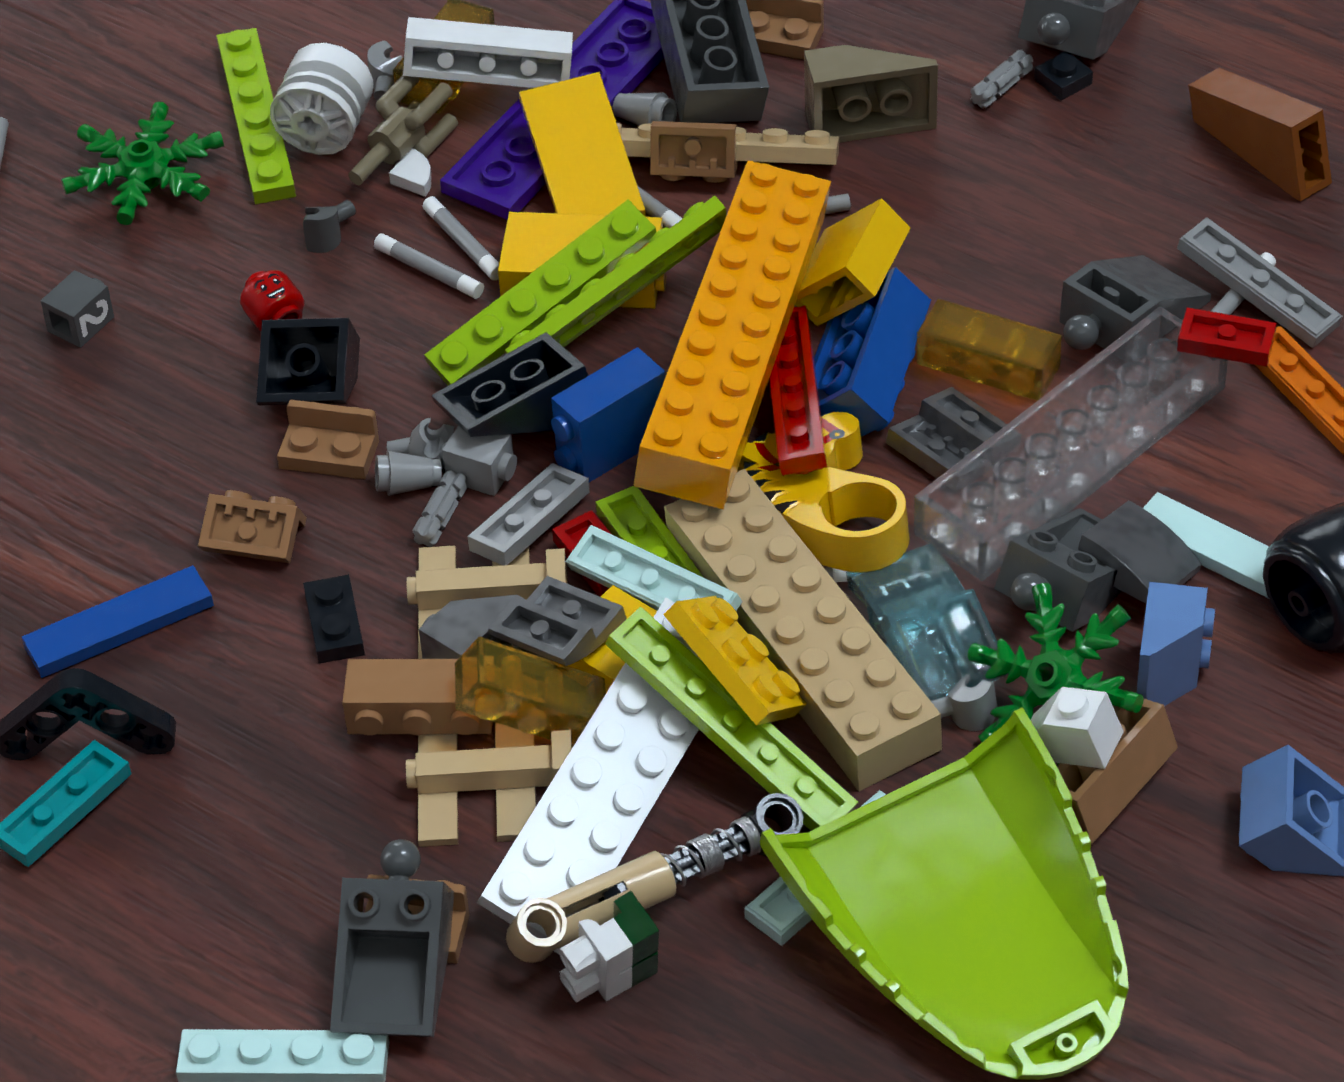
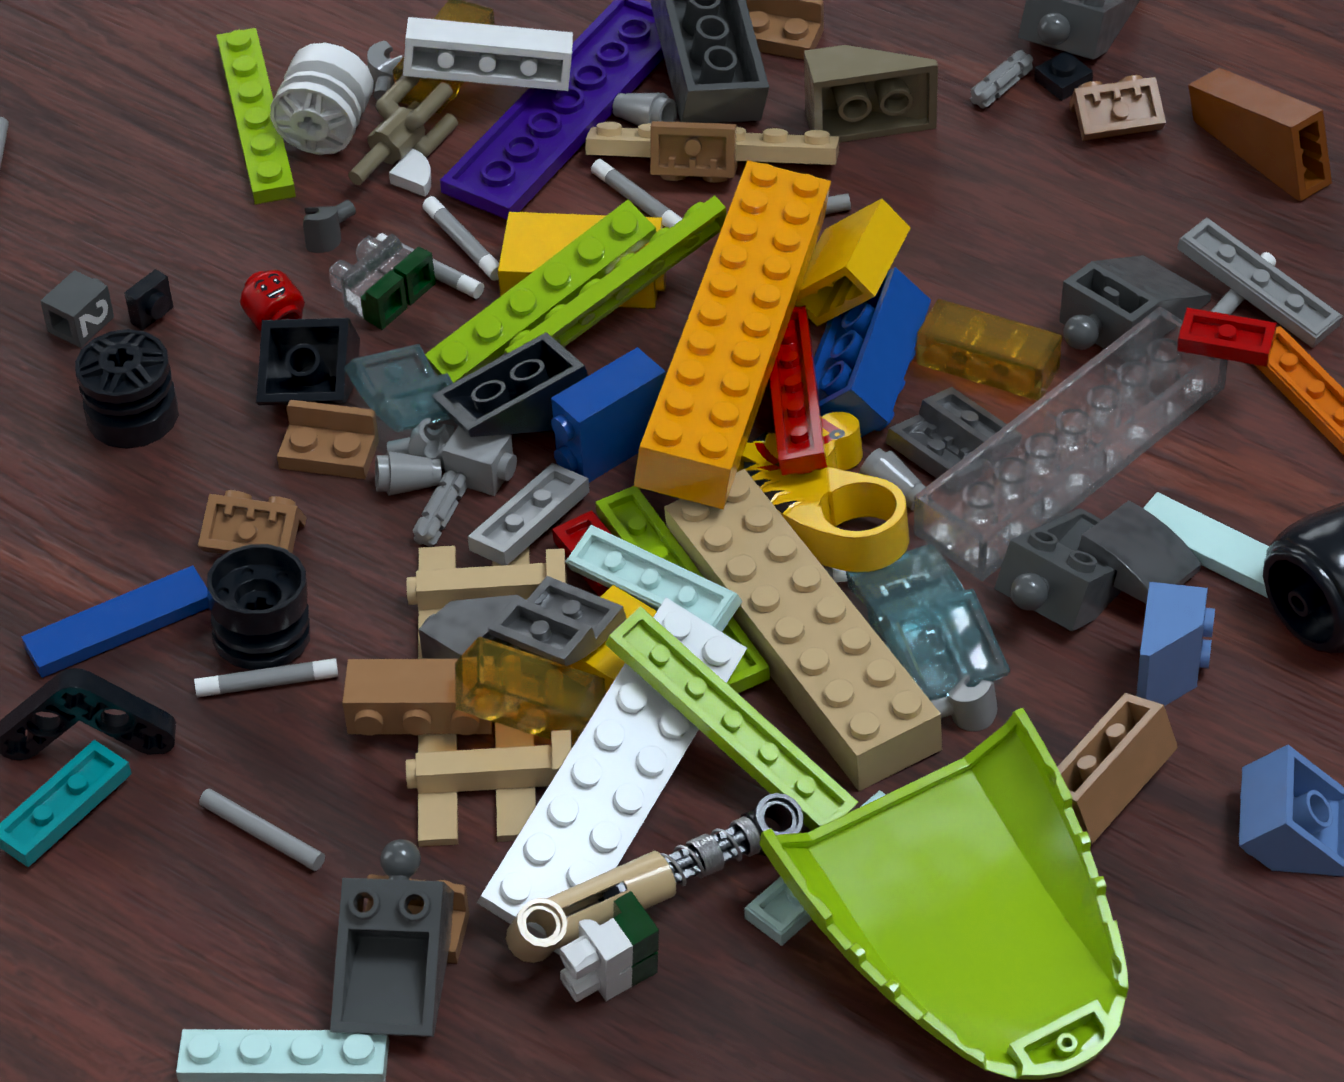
green piece [61,102,224,225] -> none
black plate [303,574,365,664] -> none
yellow tile [519,72,646,217] -> none
yellow plate [663,596,807,726] -> none
green piece [967,583,1143,767] -> none
white slope [1031,687,1124,769] -> none
none -> black wheel [75,329,179,449]
none -> black plate [124,269,174,331]
none -> light grey bar [194,658,339,698]
none -> light grey bar [199,788,325,871]
none -> black wheel [207,544,310,670]
none -> hips [329,233,436,330]
none -> clear light blue slope [344,344,453,432]
none -> light grey cone [859,448,928,510]
none -> medium nougat bracket [1069,75,1166,141]

